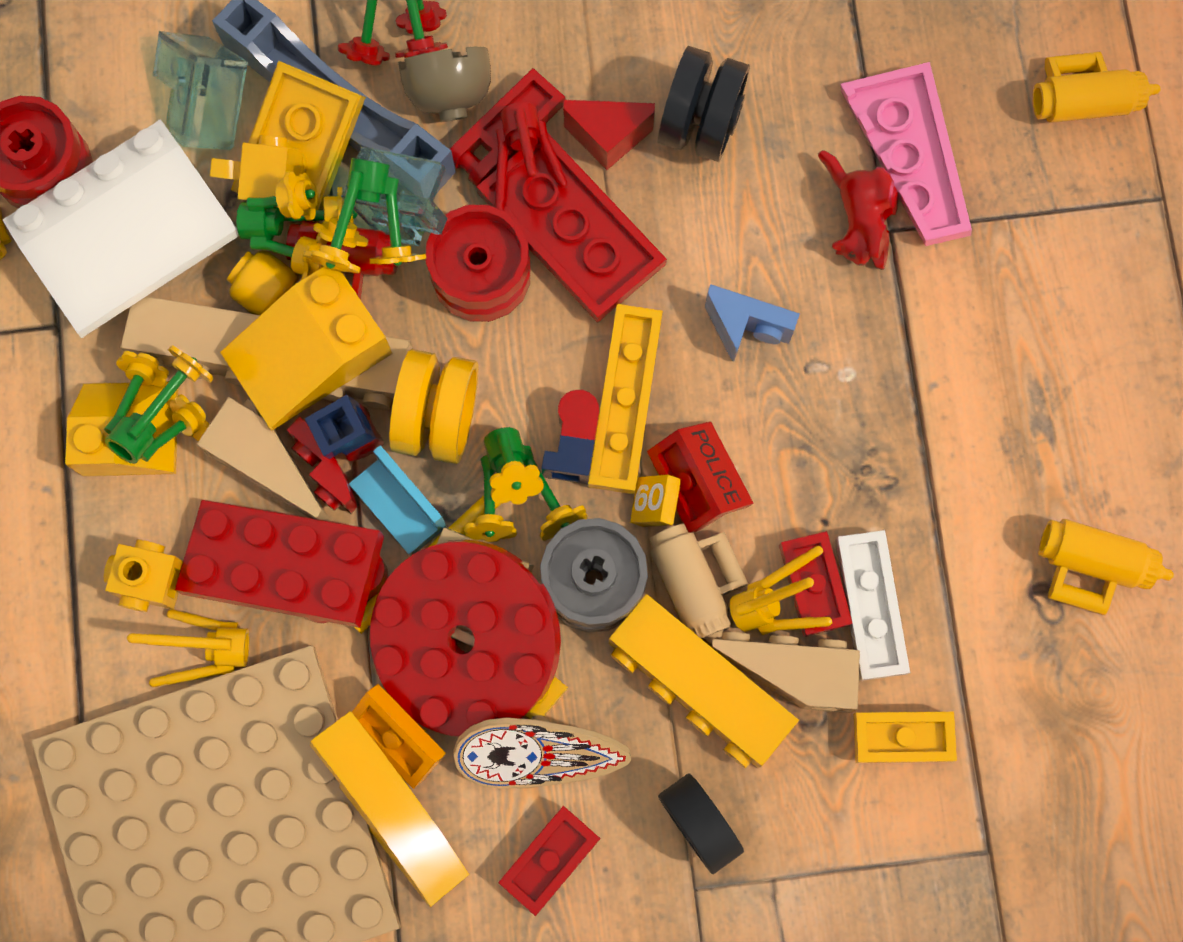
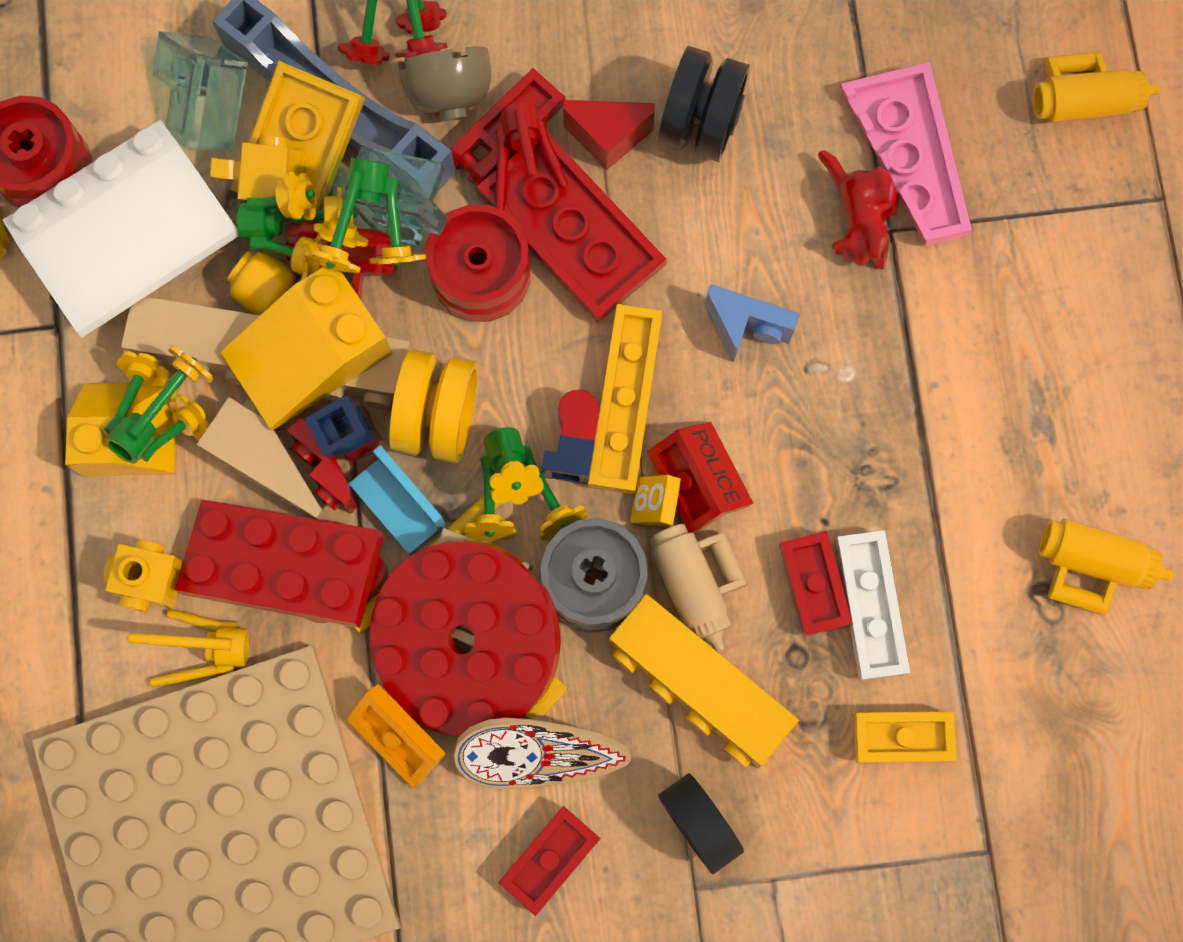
yellow slope [310,711,470,907] -> none
tan slope [709,632,860,713] -> none
yellow plant [729,546,832,635] -> none

